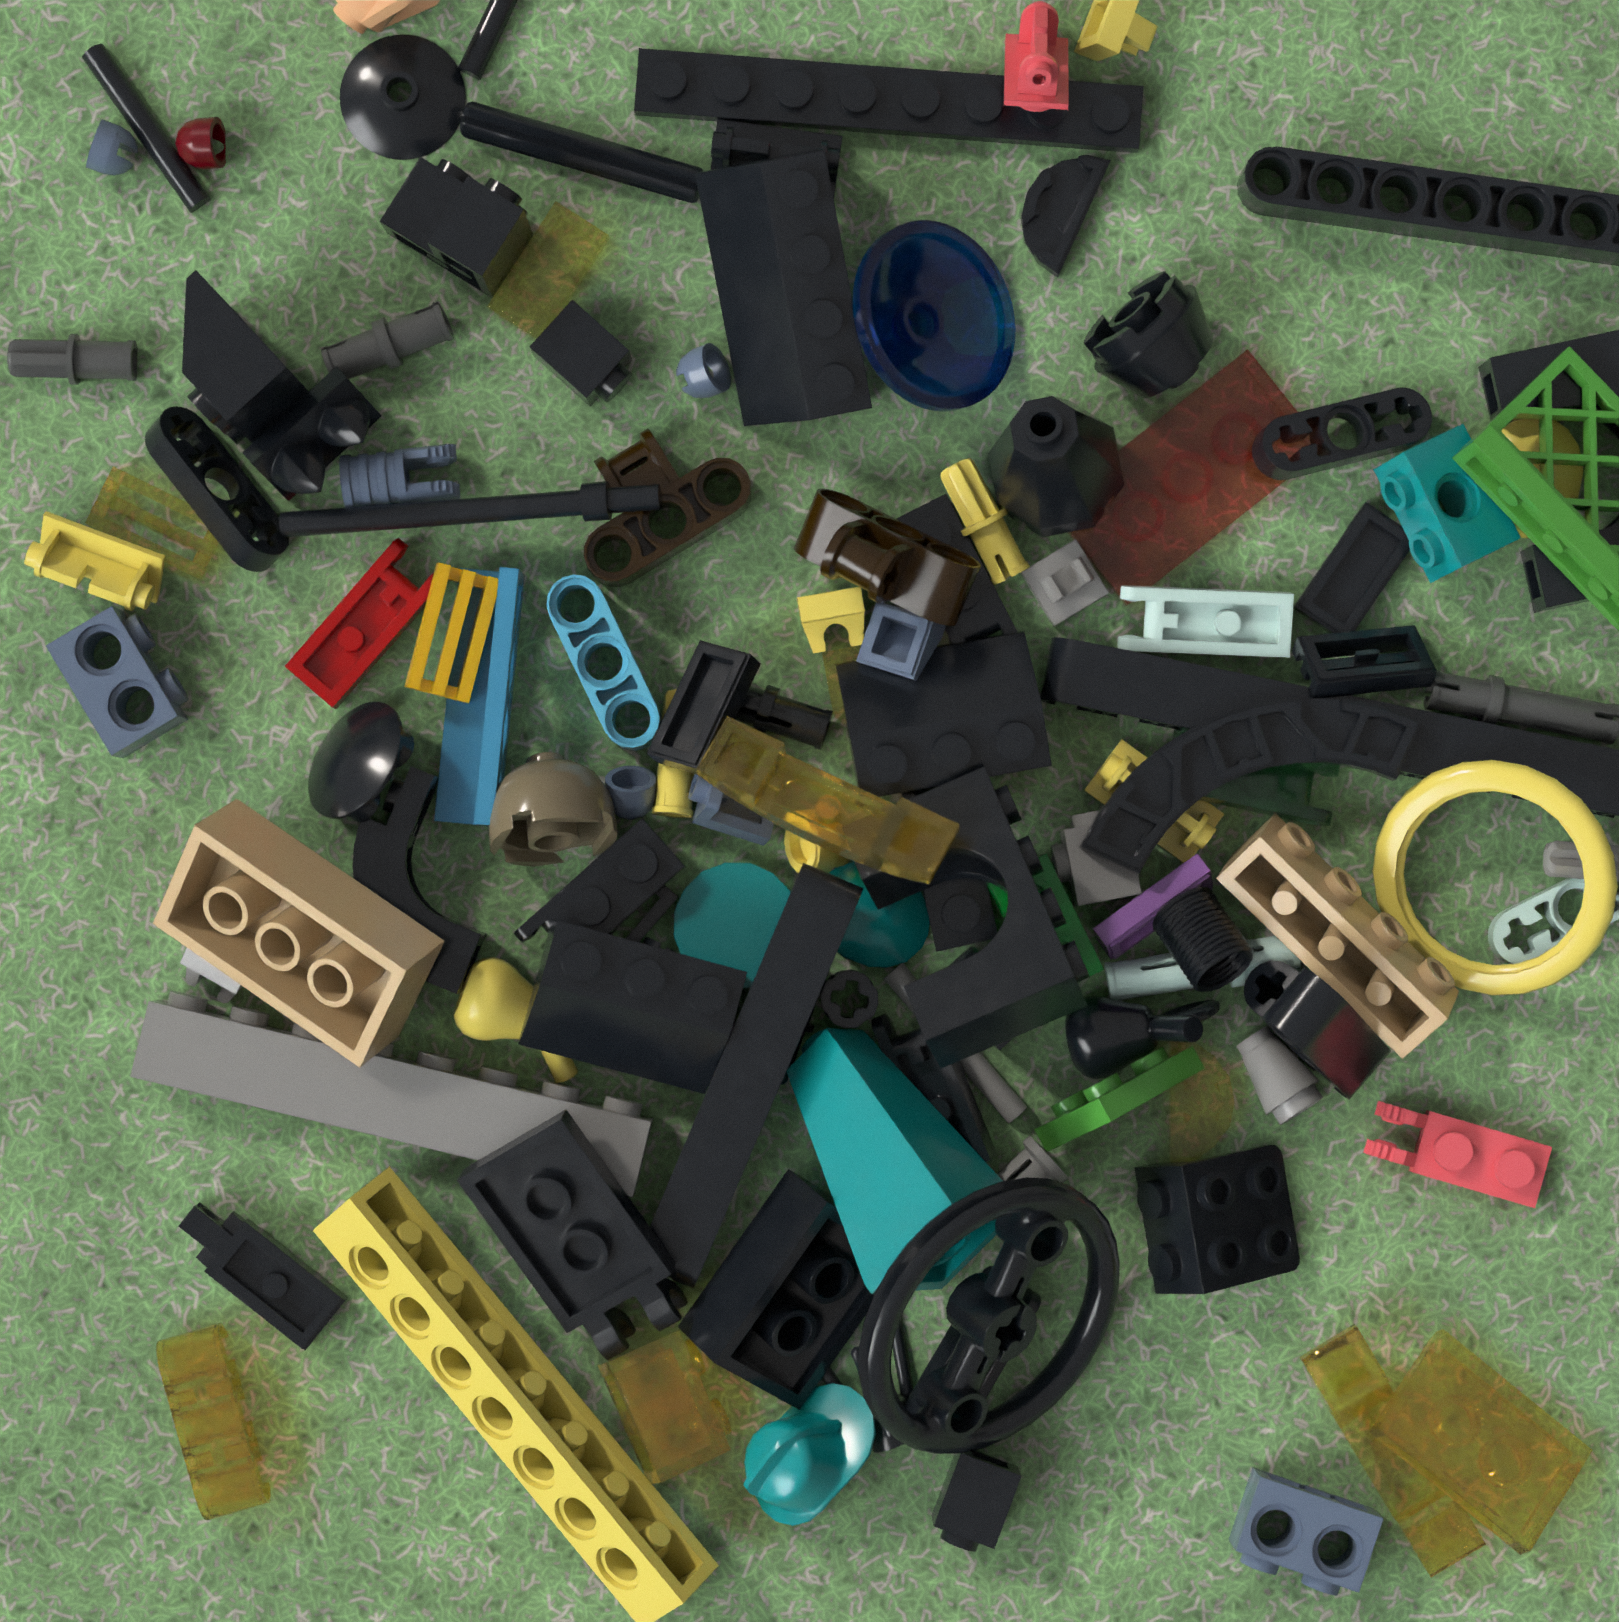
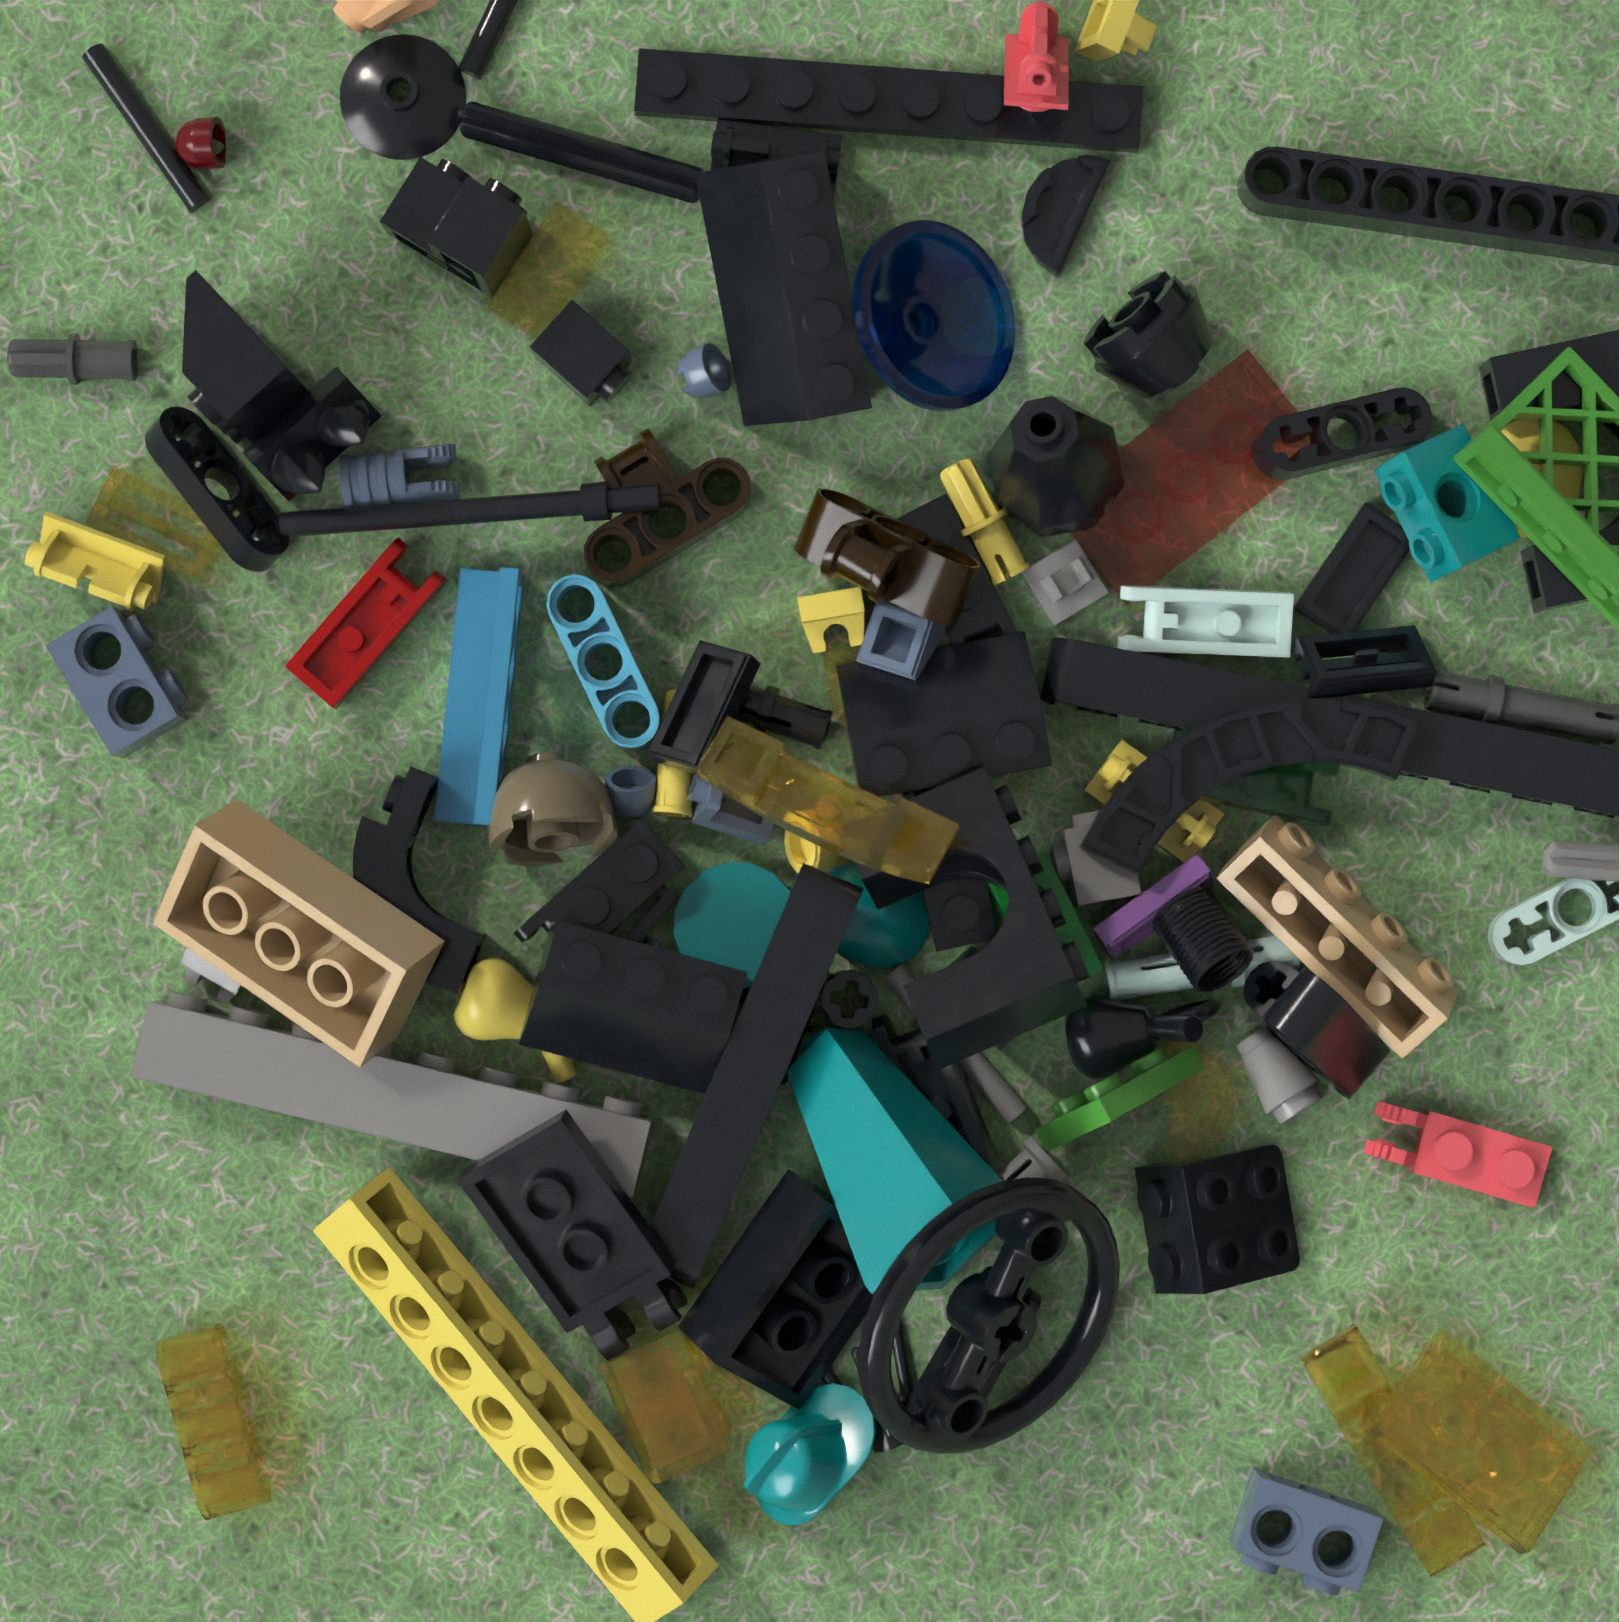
sand blue hinge [86,119,138,176] -> none
black hinge [178,1202,348,1350] -> none
black dish [308,702,414,823] -> none
dark grey pin [321,301,454,379] -> none
yellow tile [404,562,498,703] -> none
black brick [931,1450,1022,1552] -> none
light yellow wedge [1372,760,1618,995] -> none

